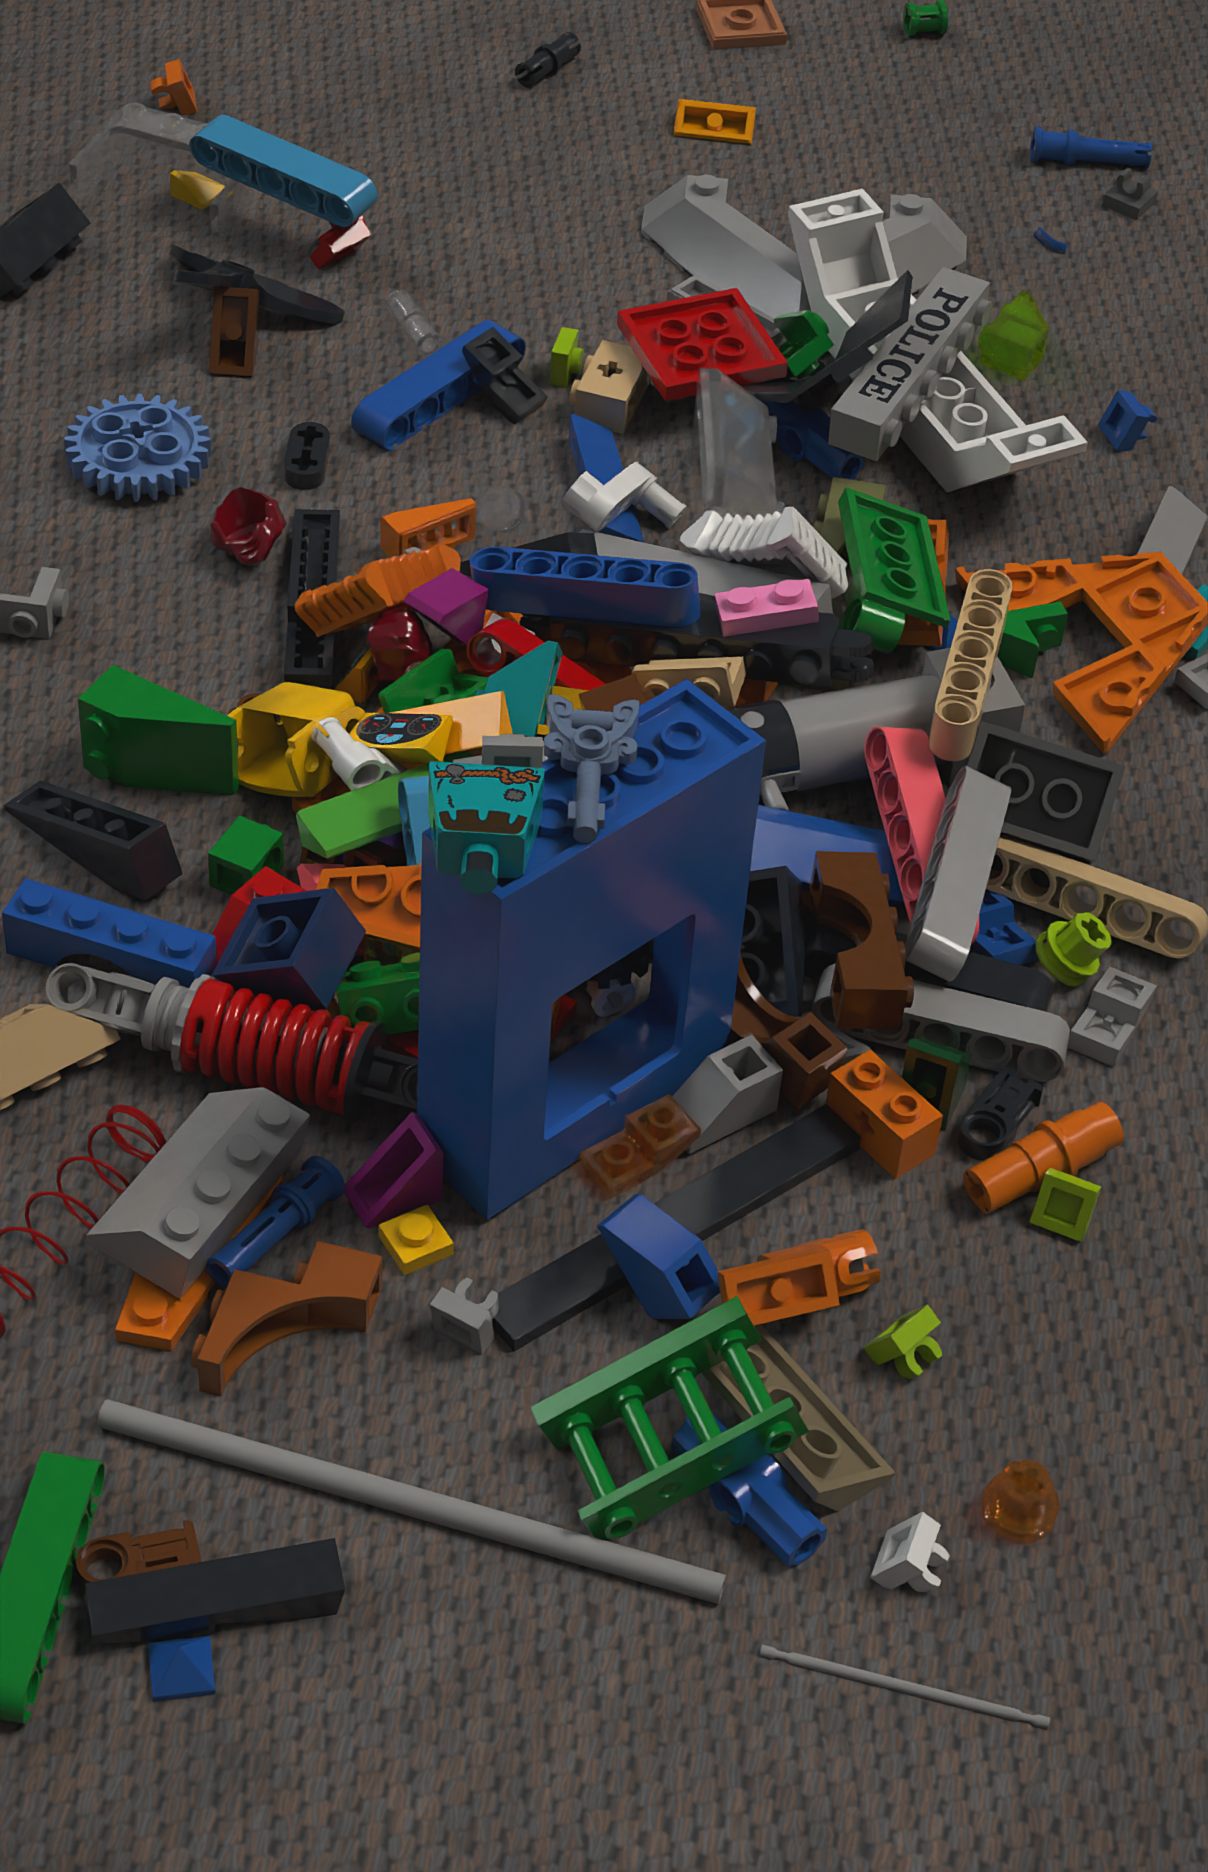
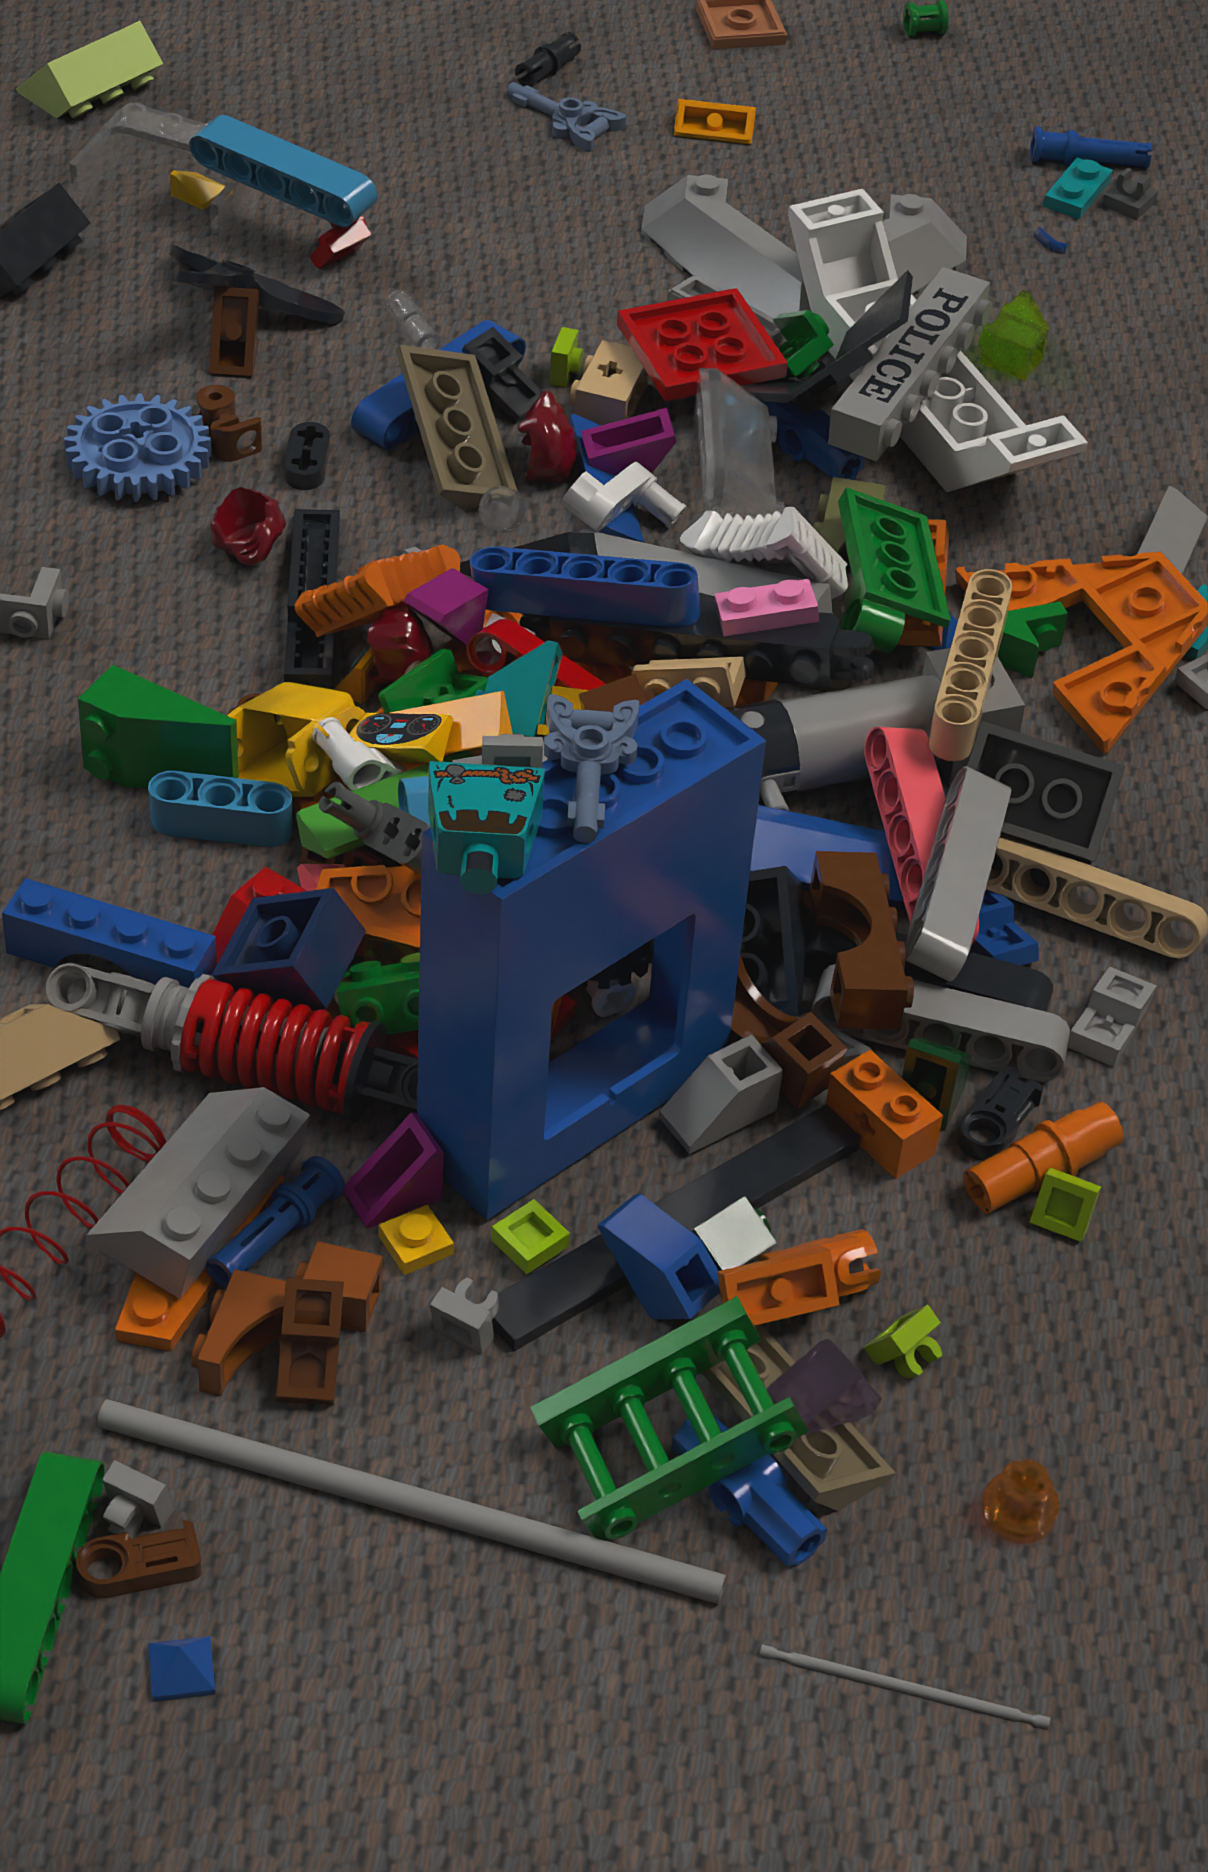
black slope [3,781,183,900] -> none
black slope [83,1538,345,1644] -> none
orange tile [150,59,197,115] -> none
green brick [208,815,284,895] -> none
orange slope [380,498,476,558] -> none
clear orange slope [579,1094,701,1199] -> none
white tile [870,1512,950,1592] -> none
lime piece [1035,912,1111,987] -> none
blue tile [1098,390,1158,452] -> none
none -> yellowish green slope [16,21,163,119]
none -> light grey tile [102,1460,174,1539]
none -> dark azure beam [148,771,293,847]
none -> reddish brown leg [196,385,262,462]
none -> reddish brown slope [276,1278,344,1405]
none -> dark grey beam [319,782,430,875]
none -> dark tan slope [396,345,519,511]
none -> lime plate [491,1199,570,1274]
none -> sand blue piece [506,82,626,152]
none -> dark red hair [518,390,577,483]
none -> magenta slope [581,408,676,476]
none -> brick [691,1196,776,1271]
none -> clear purple slope [766,1339,882,1436]
none -> teal plate [1043,157,1113,219]

